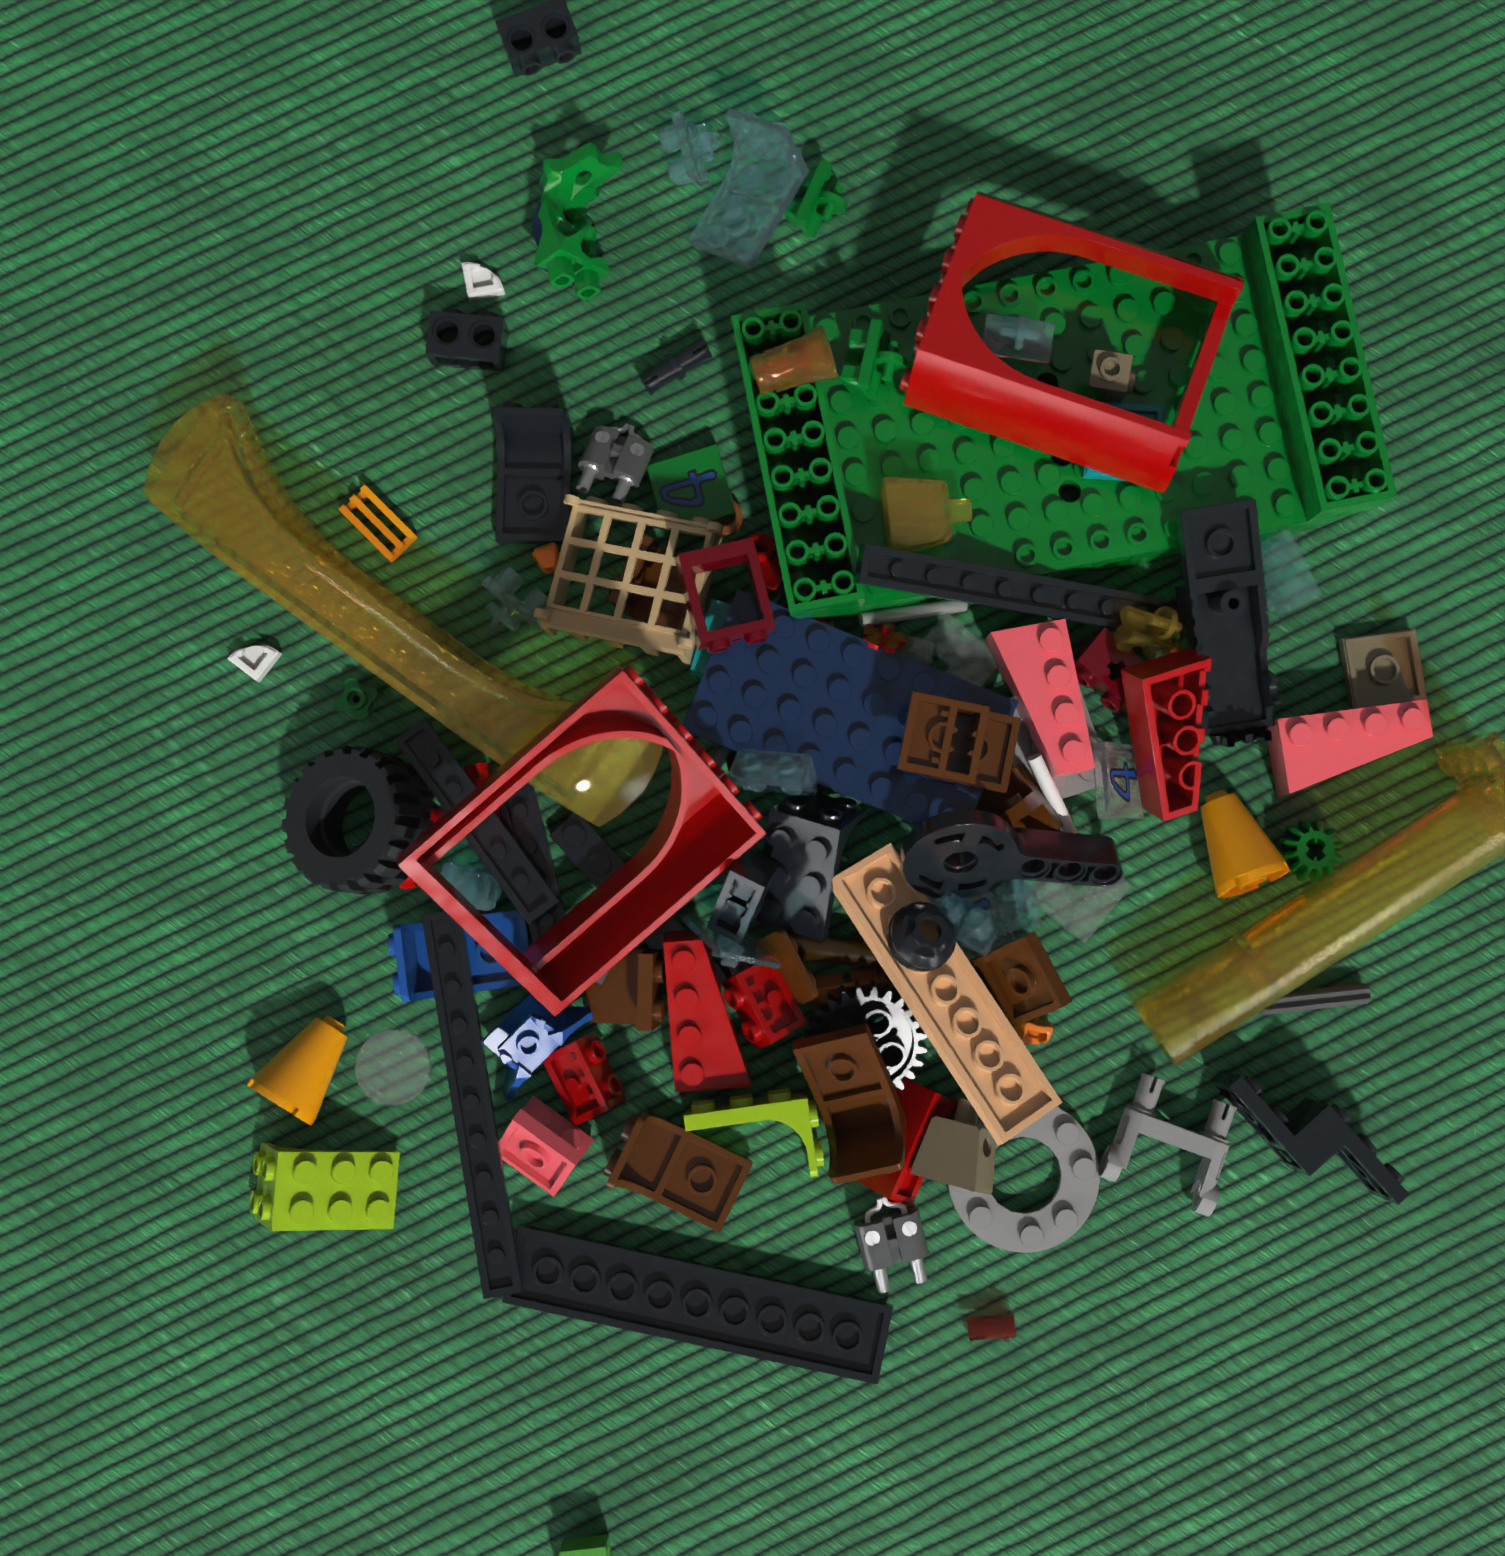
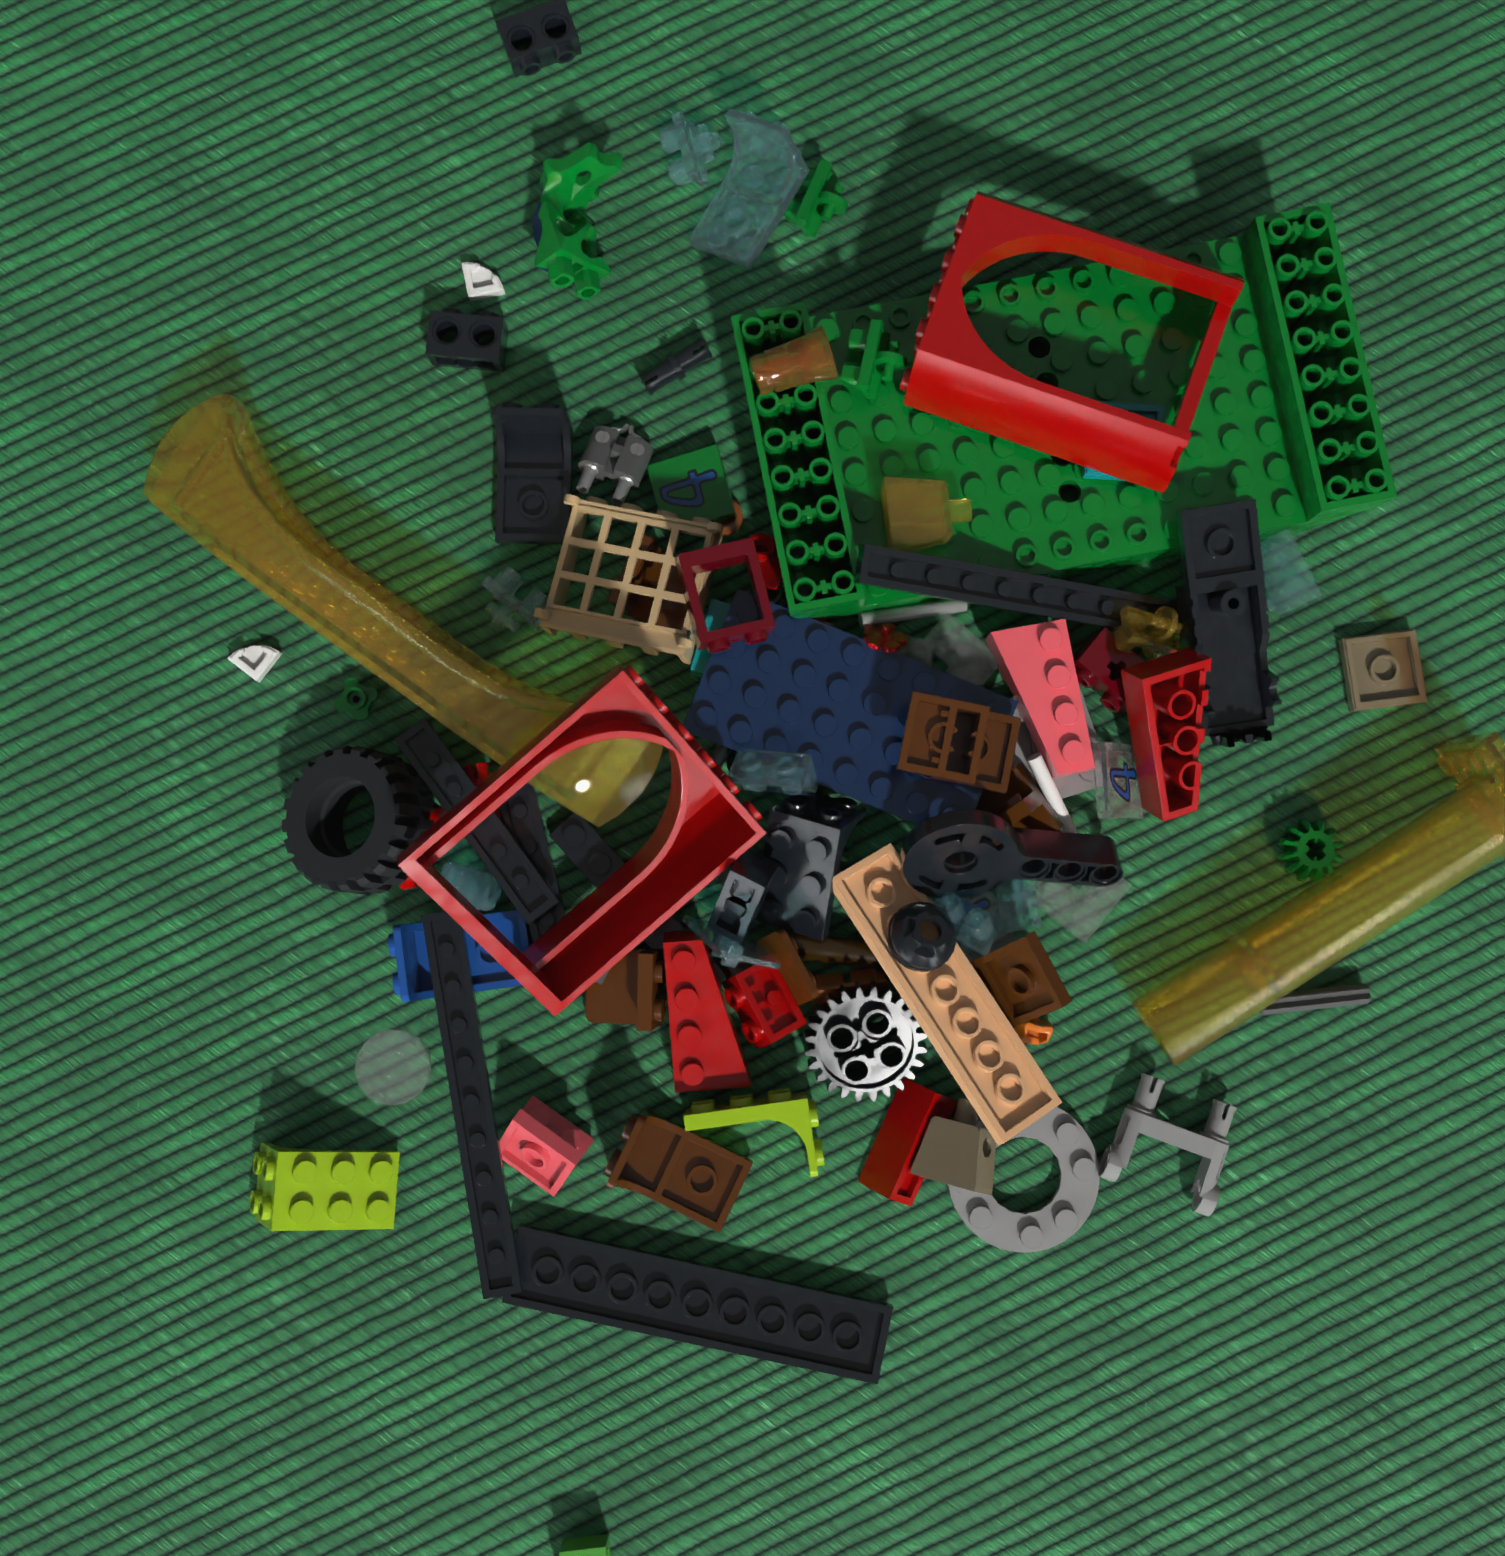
light orange cone [246,1015,348,1126] -> none
light orange tile [338,484,418,563] -> none
blue piece [483,992,593,1100] -> none
orange piece [532,542,560,574] -> none
red bracket [543,1032,626,1126] -> none
reddish brown bracket [793,1023,907,1184] -> none
dark grey piece [854,1197,929,1293] -> none
clear red pin [967,1311,1016,1342] -> none
clear light blue hips [983,314,1055,363] -> none
dark tan bracket [1088,349,1135,402] -> none
light orange cone [1200,790,1290,898] -> none
black bracket [1210,1071,1410,1205] -> none
coral wedge [1267,699,1433,797] -> none

